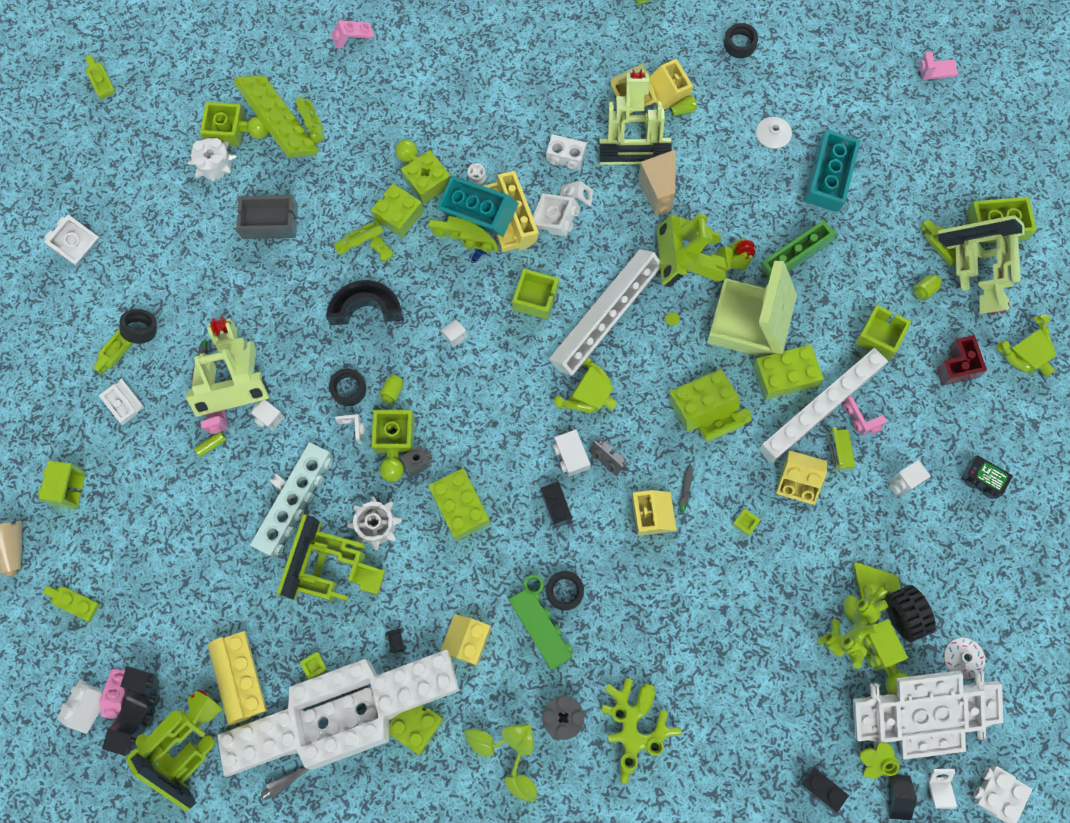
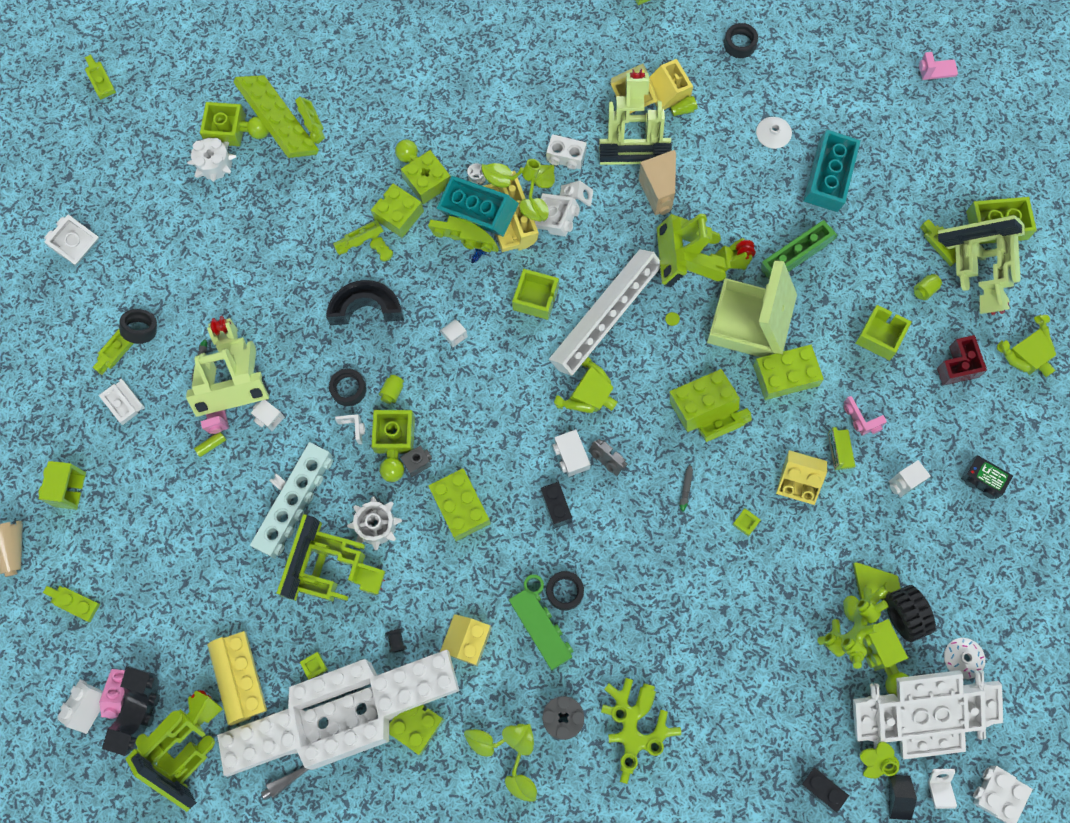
dark grey piece [236,195,298,239] -> none
bright pink bracket [332,20,374,48] -> none
light yellow slope [632,490,677,536] -> none
white brick [759,348,888,464] -> none
none -> lime plant [481,159,555,222]

